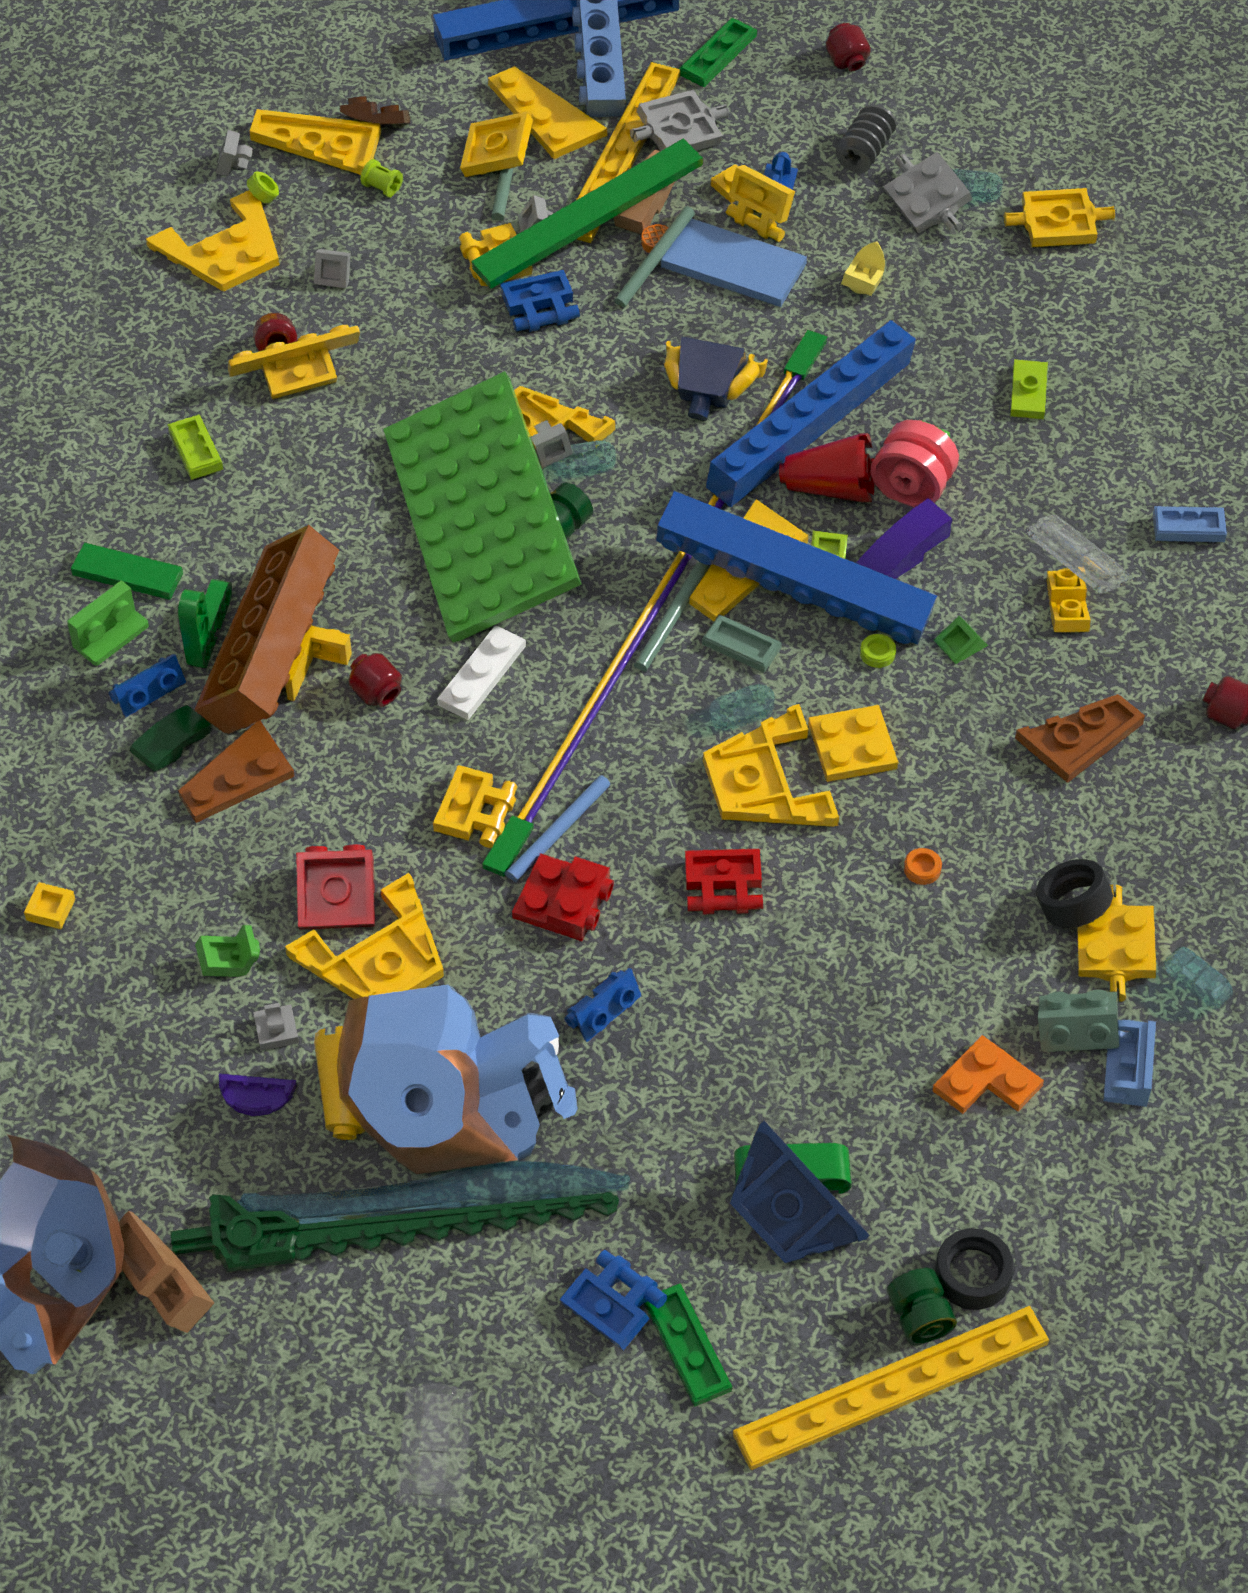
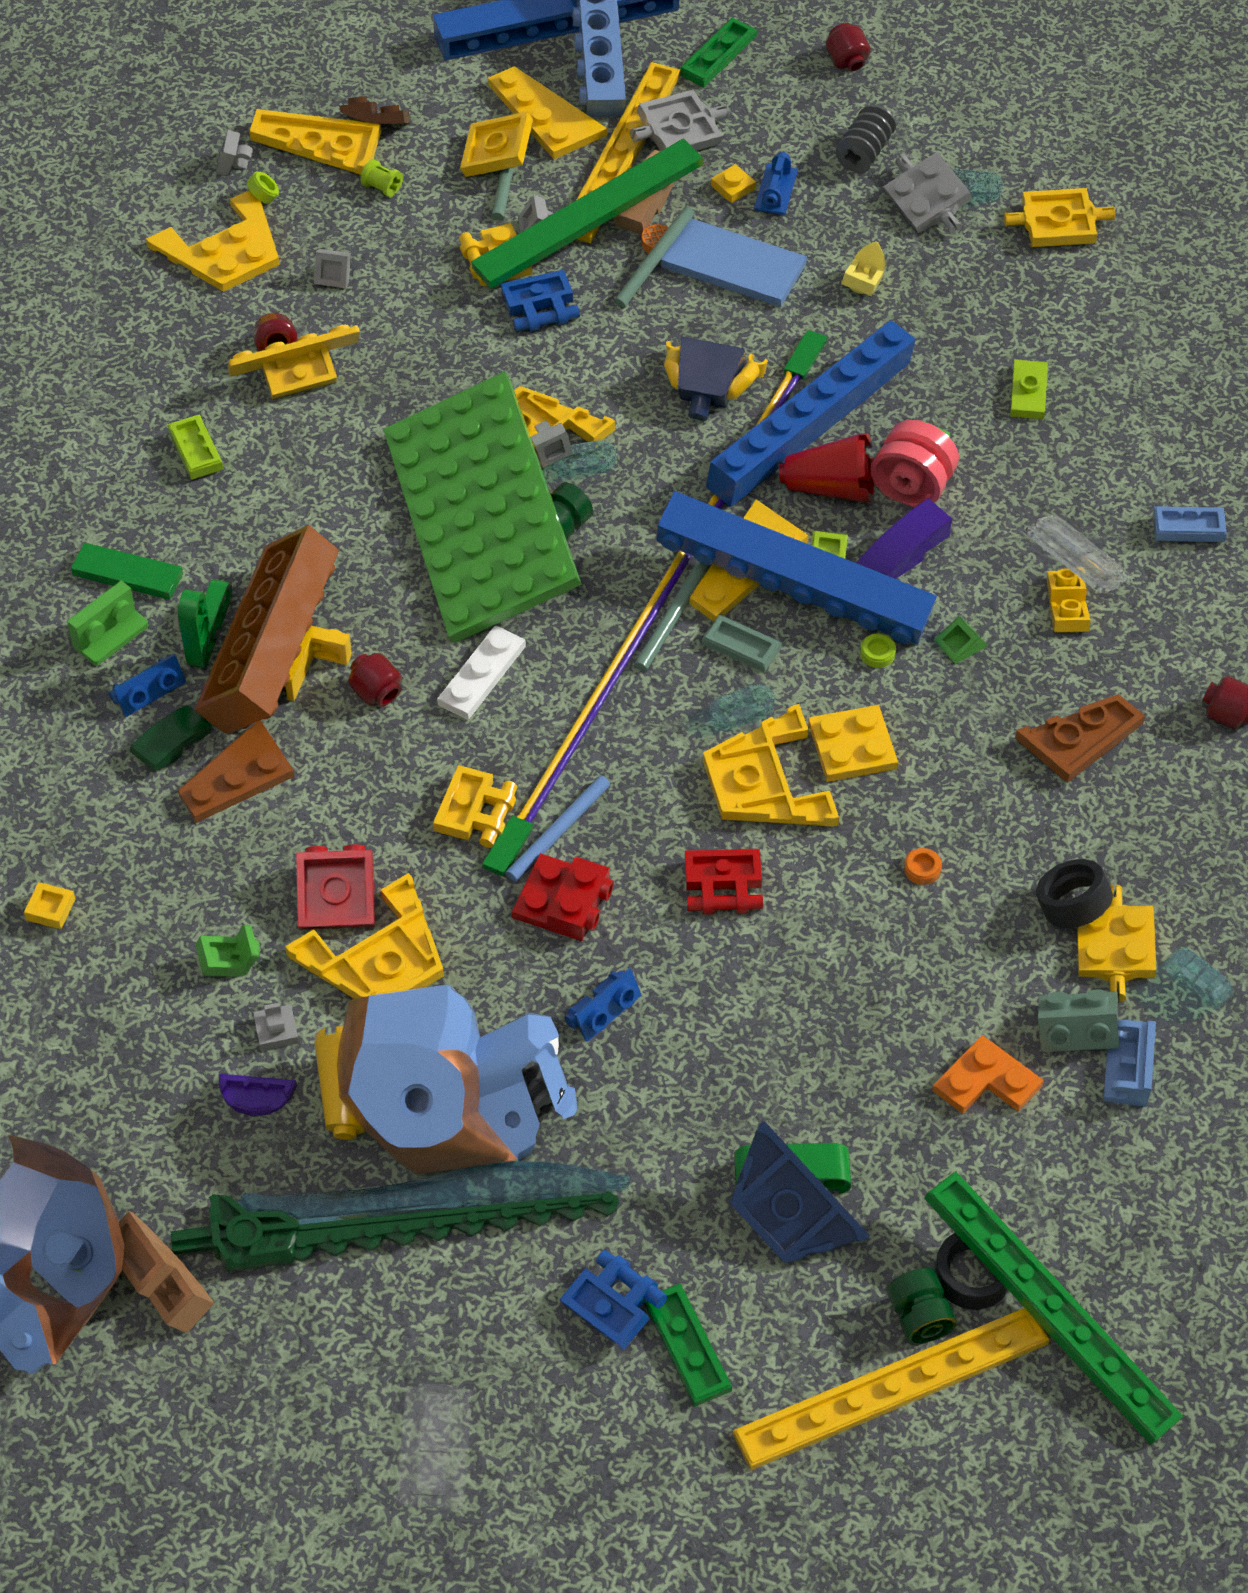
yellow plate [726,165,795,242] -> none
none -> green tile [924,1171,1183,1445]

